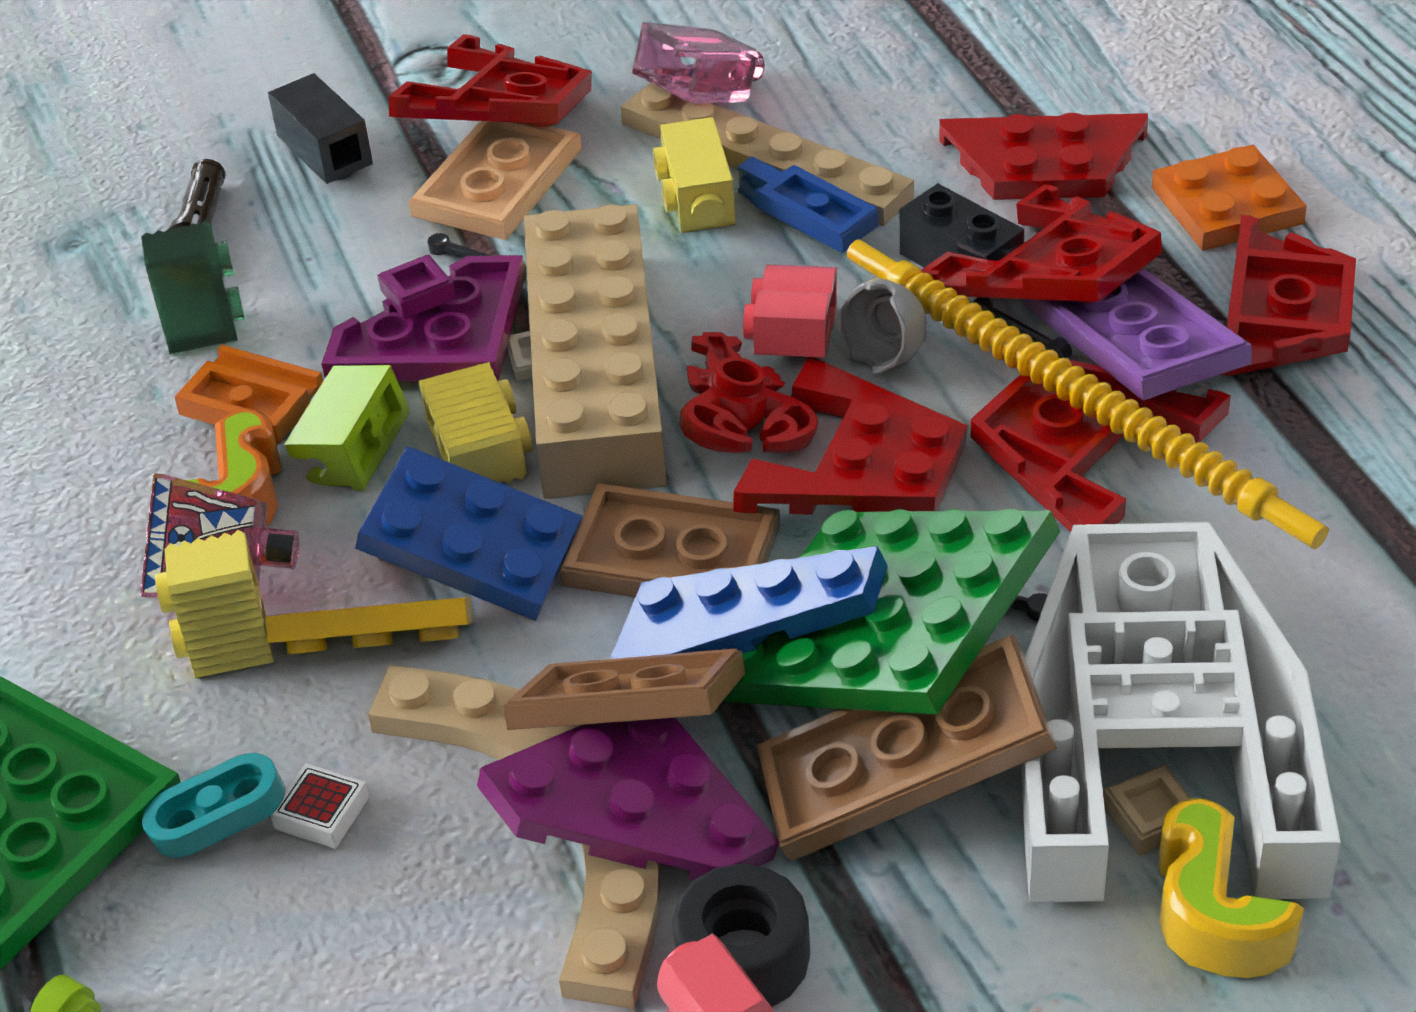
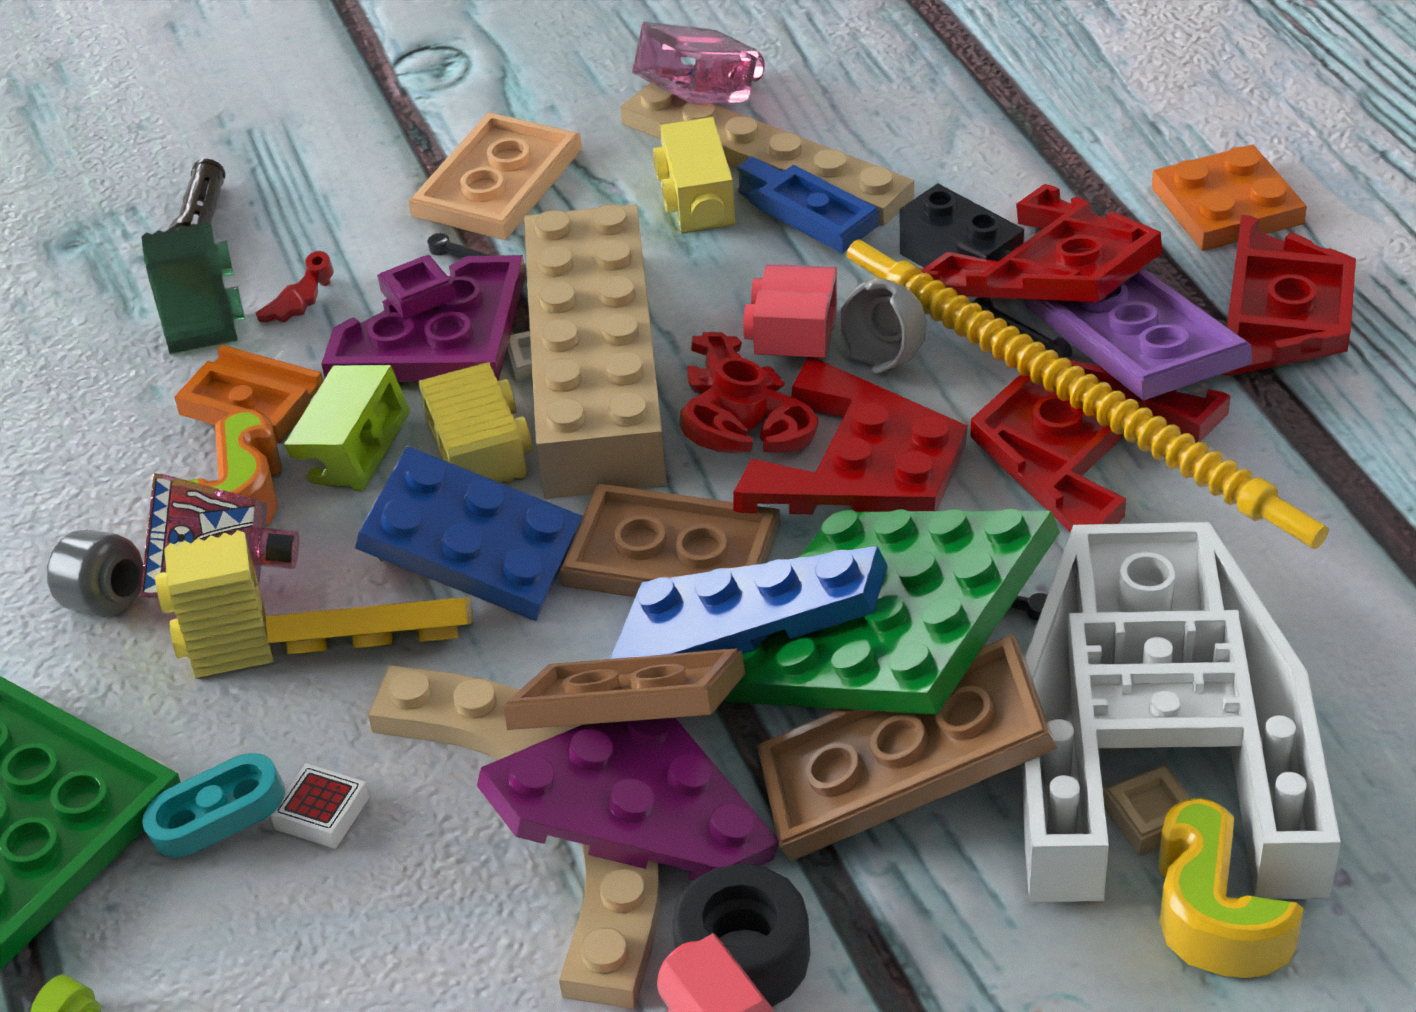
black brick [268,73,373,184] -> none
red wing [389,34,592,127] -> none
red wing [939,113,1148,200] -> none
none -> dark grey head [47,529,145,617]
none -> red piece [255,251,334,323]

